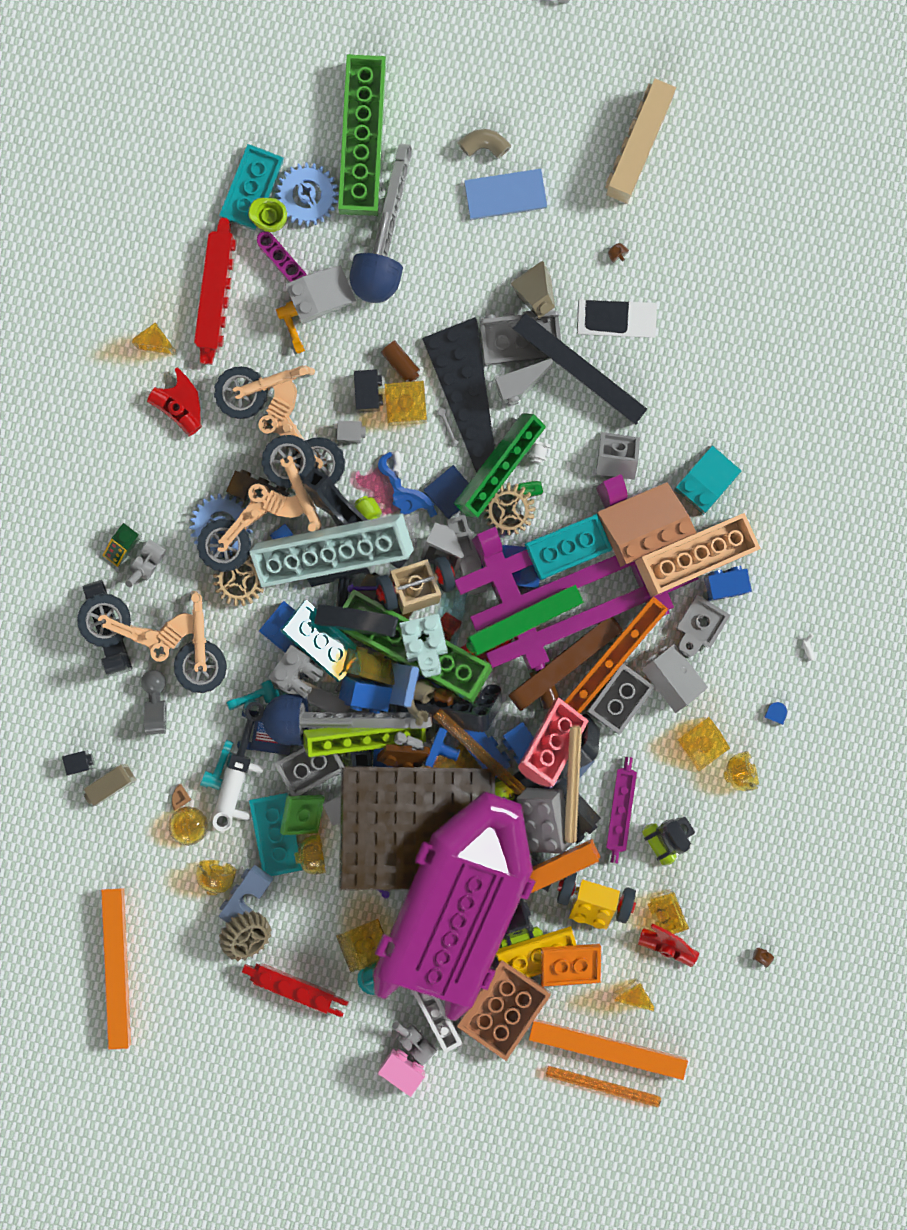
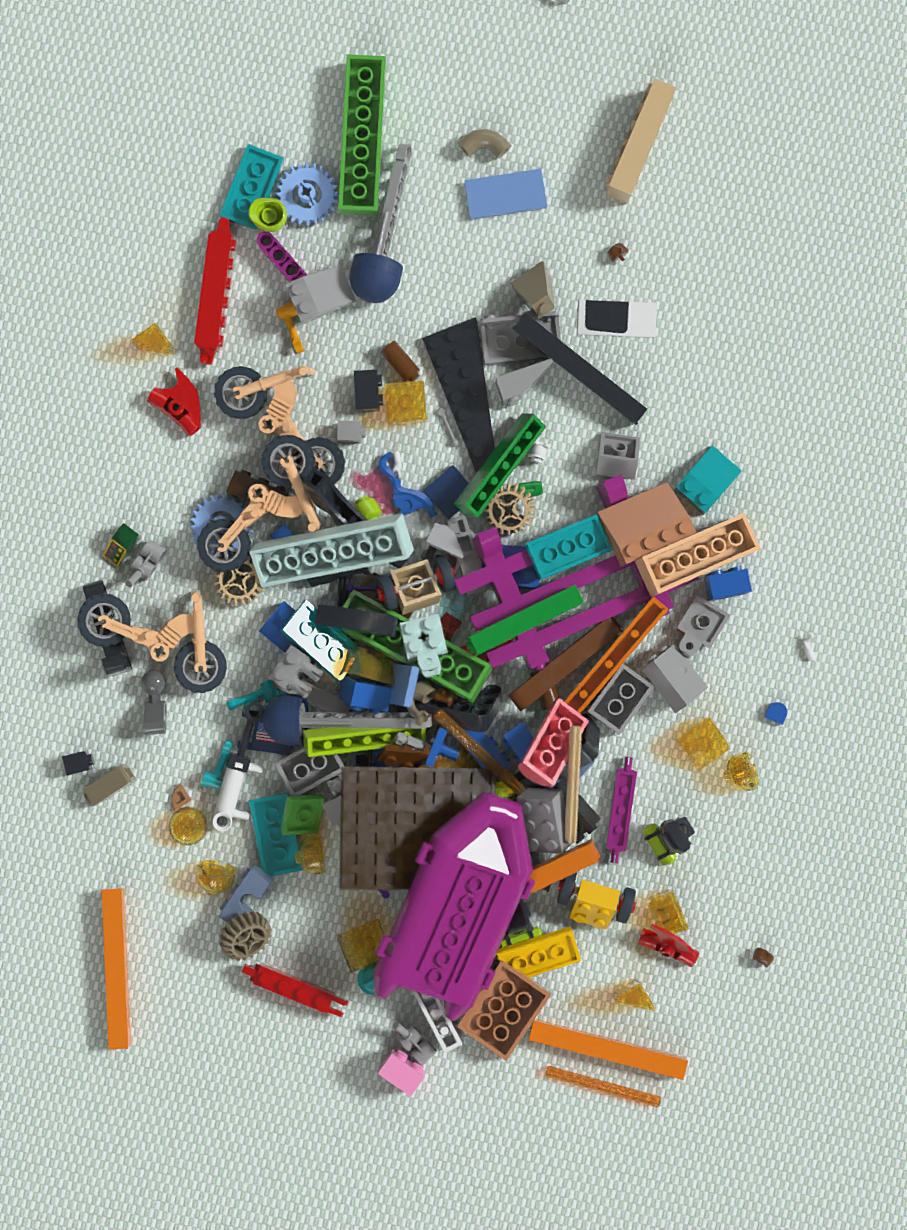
orange tile [541,944,601,987] -> none
none -> white brick [326,773,341,798]

